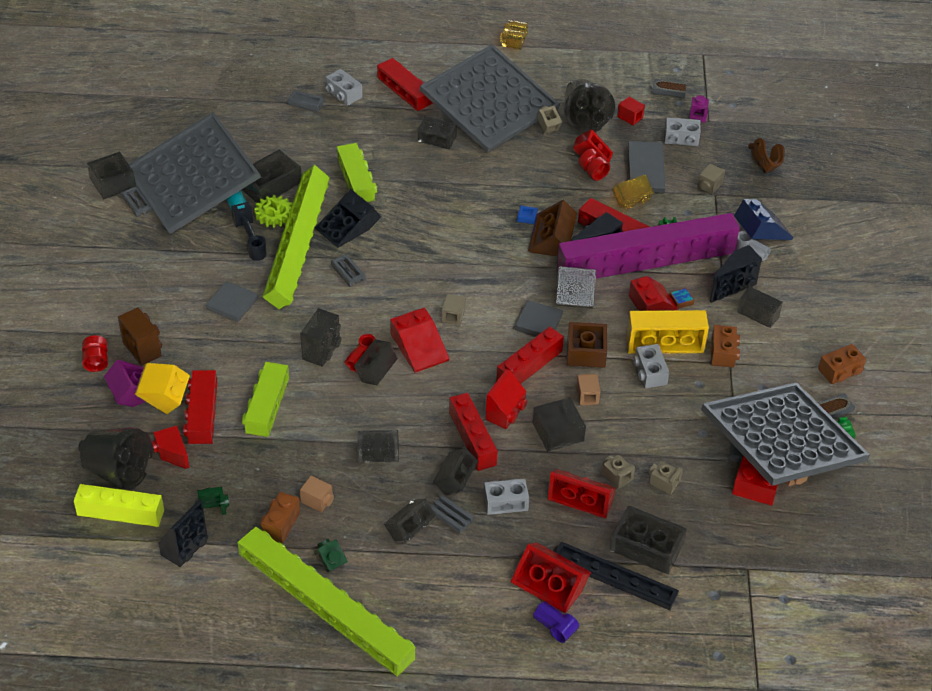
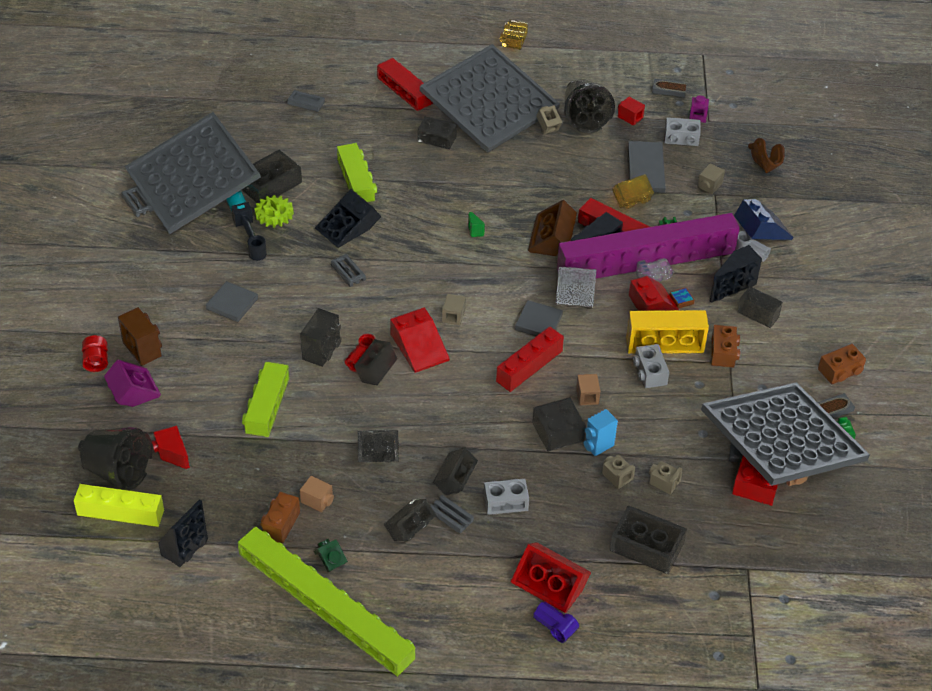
clear smoke brick [87,152,136,199] -> none
yellow slope [135,363,190,414] -> none
red brick [183,370,218,444] -> none
dark green bracket [197,486,229,515] -> none
lime brick [262,165,330,310] -> none
light grey brick [325,69,362,106] -> none
red brick [449,392,498,471] -> none
red slope [486,369,527,429] -> none
blue tile [517,205,538,224] -> none
red slope [548,469,616,518] -> none
black tile [555,542,679,610] -> none
reddish brown brick [567,322,607,368] -> none
red slope [573,129,613,163] -> none
red wheel [579,149,611,181] -> none
none -> green slope [468,212,485,237]
none -> dark azure brick [584,409,618,456]
none -> clear leg [636,258,674,282]

